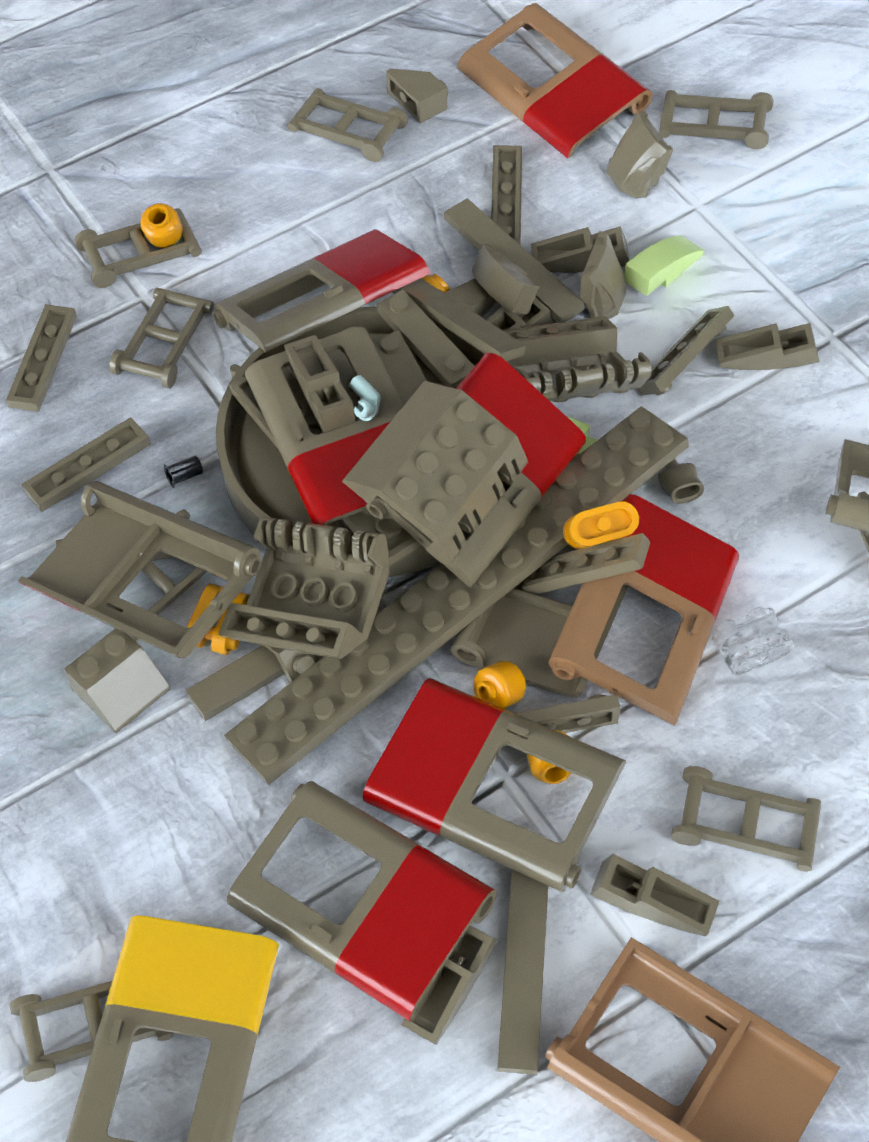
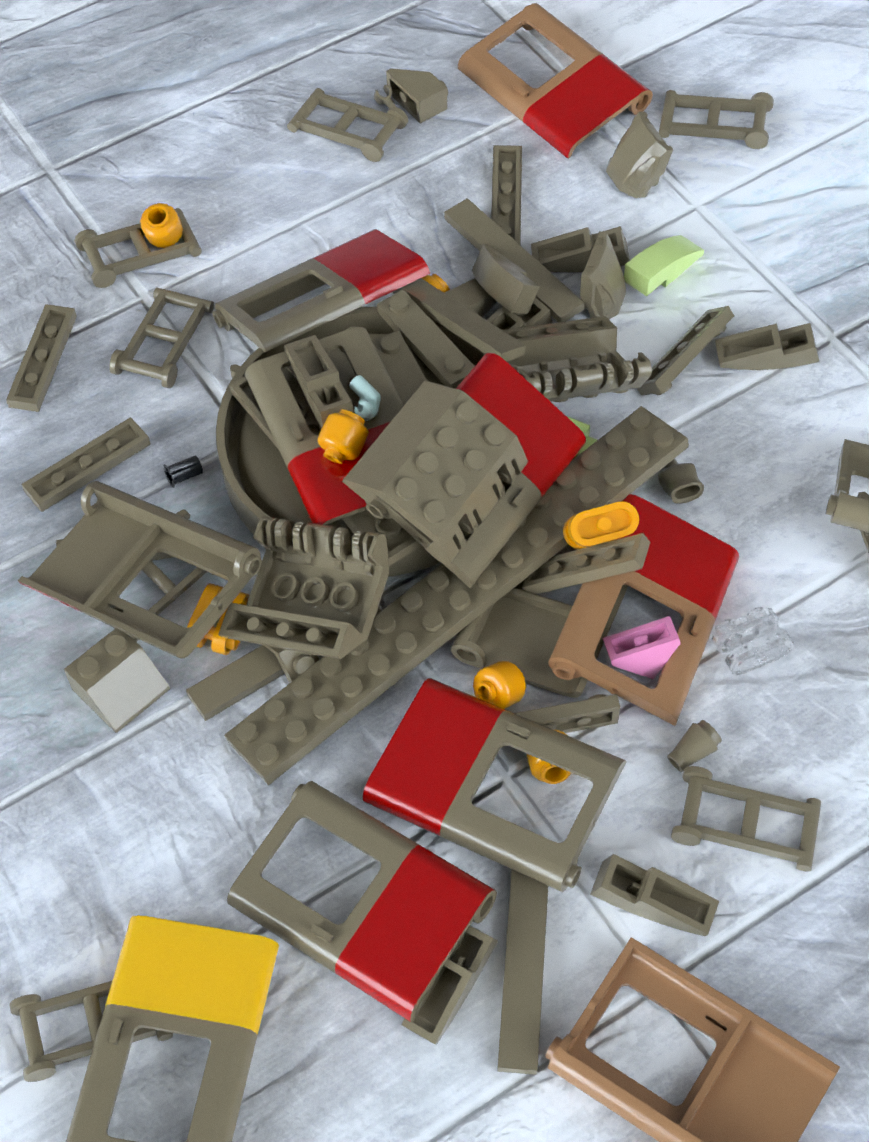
none -> light orange head [318,409,368,464]
none -> dark tan hand [374,85,396,109]
none -> bright pink slope [603,616,681,679]
none -> dark tan cone [667,720,722,772]

